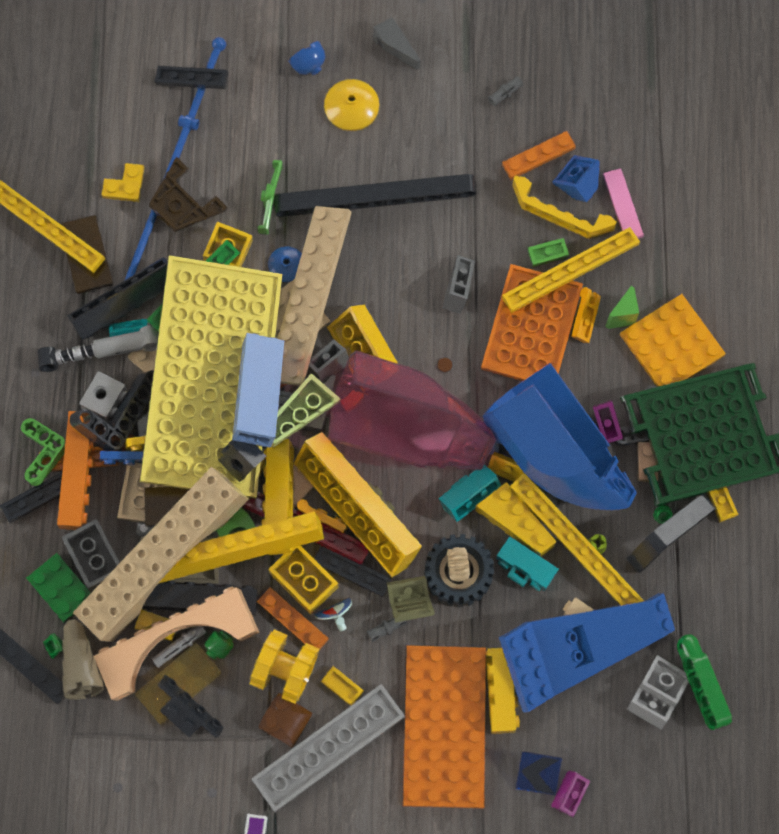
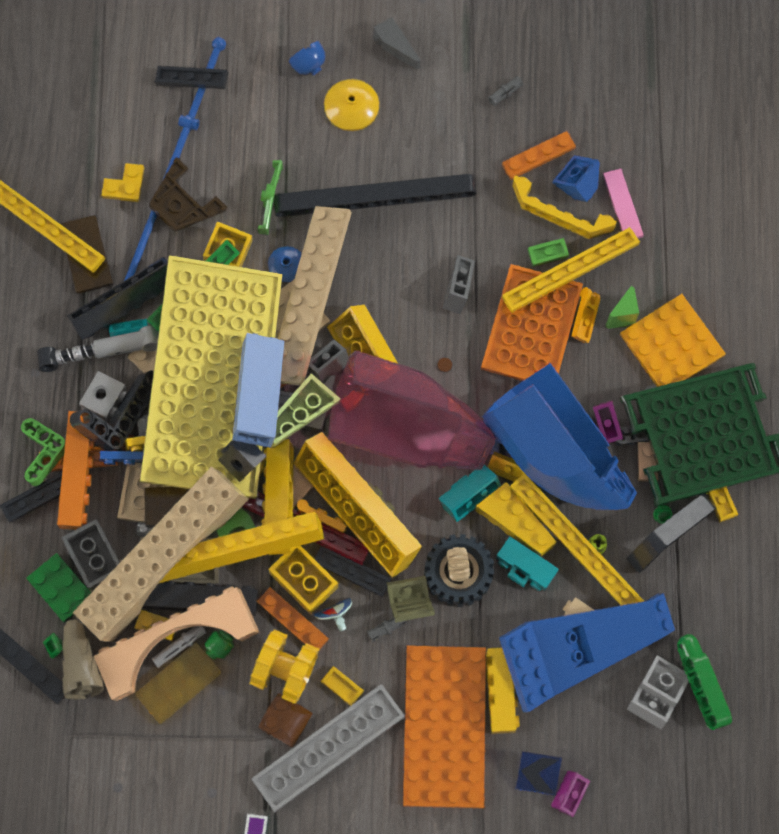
black bracket [157,675,224,738] -> none

